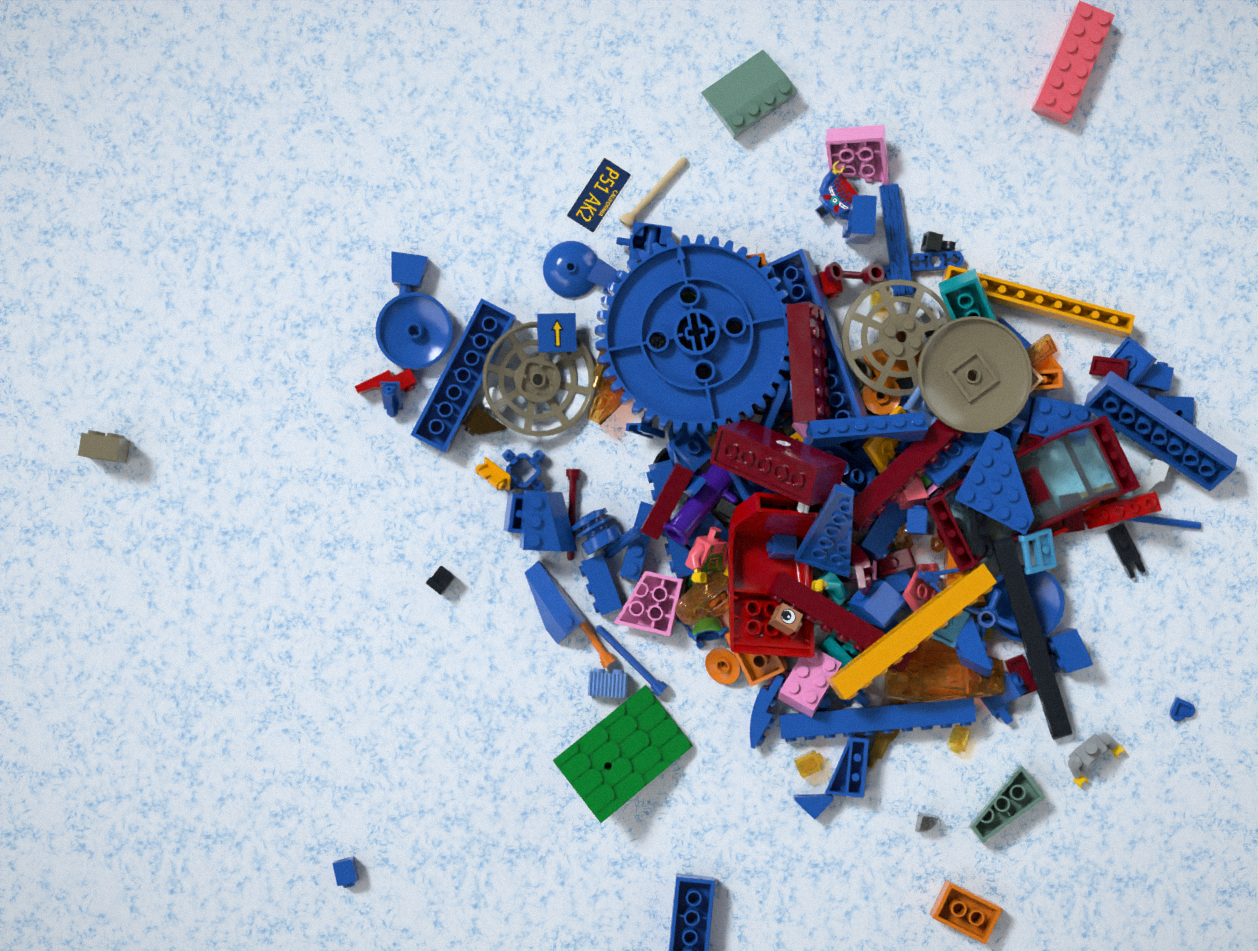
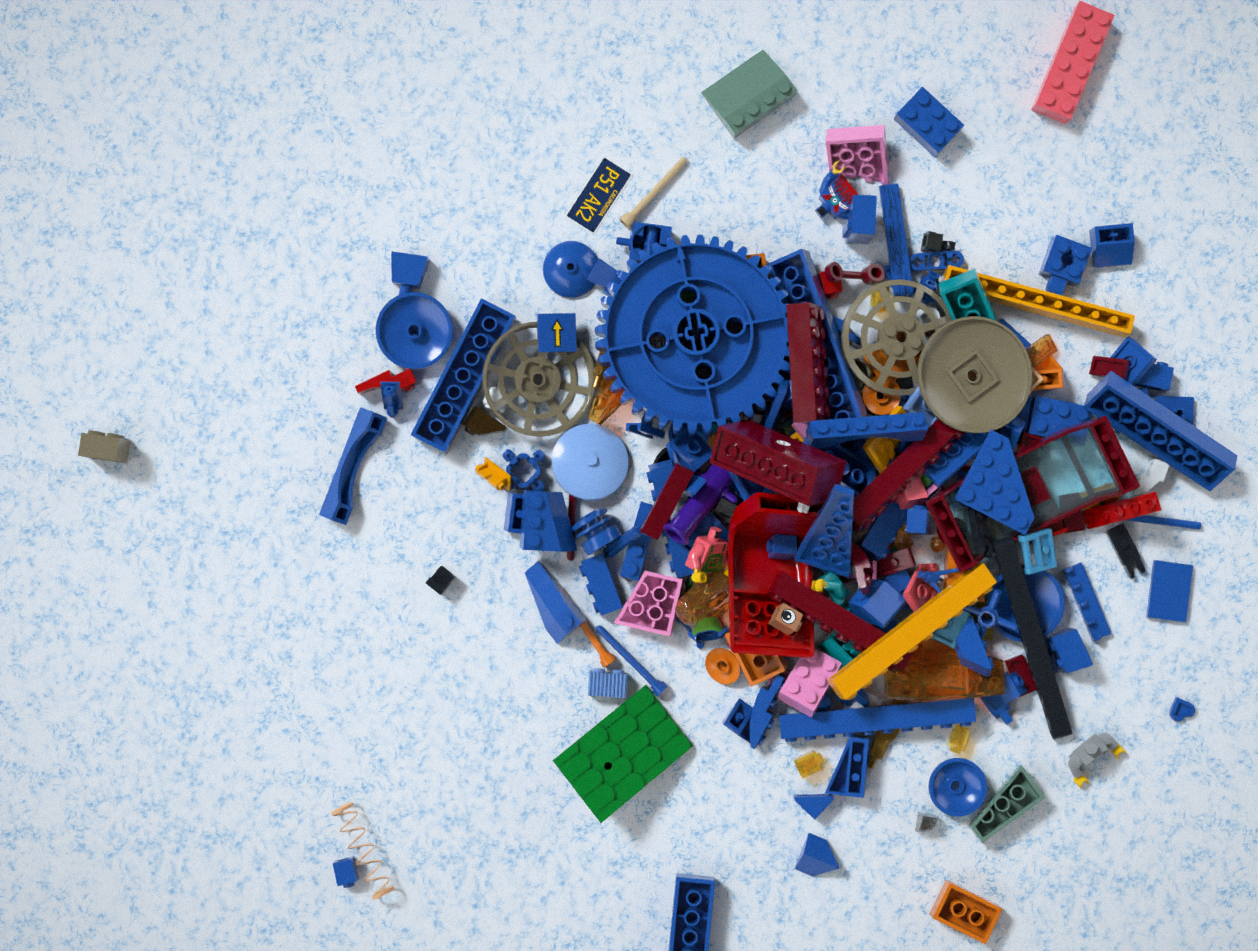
none -> blue arch [319,407,387,525]
none -> light nougat piece [330,802,395,900]
none -> light blue dish [552,424,628,501]
none -> blue slope [722,698,753,743]
none -> blue slope [794,832,840,876]
none -> blue slope [833,316,861,348]
none -> blue brick [894,86,964,157]
none -> blue hips [919,270,940,304]
none -> blue dish [928,758,987,817]
none -> blue brick [1038,234,1092,295]
none -> blue hinge [1062,562,1111,641]
none -> blue slope [1089,223,1135,268]
none -> blue tile [1146,560,1193,622]

